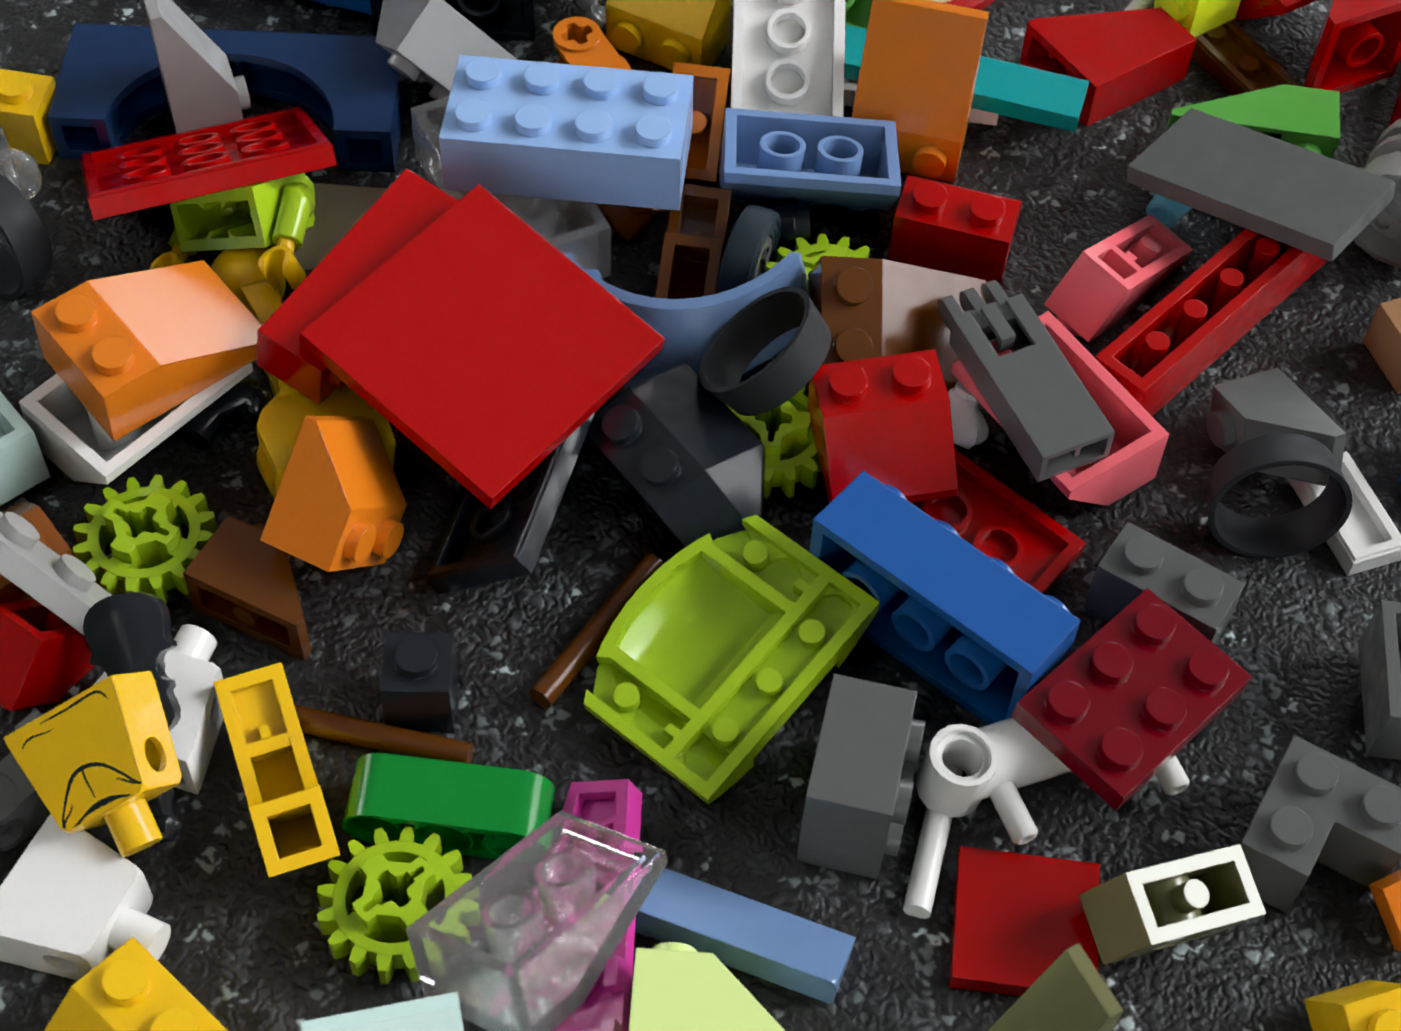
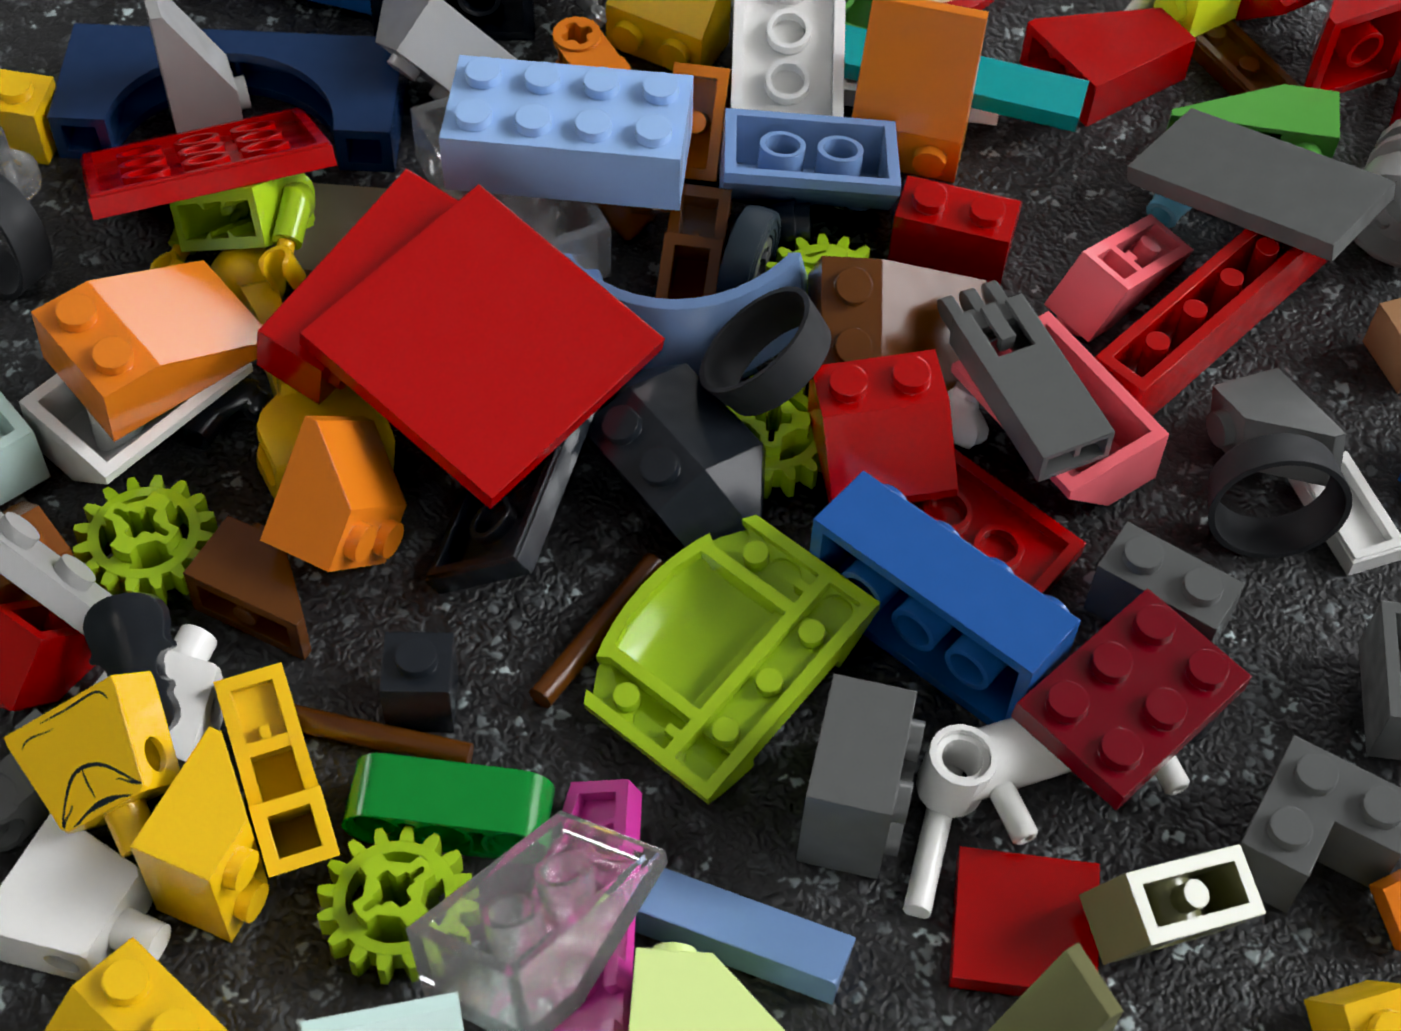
none -> yellow slope [130,726,269,943]

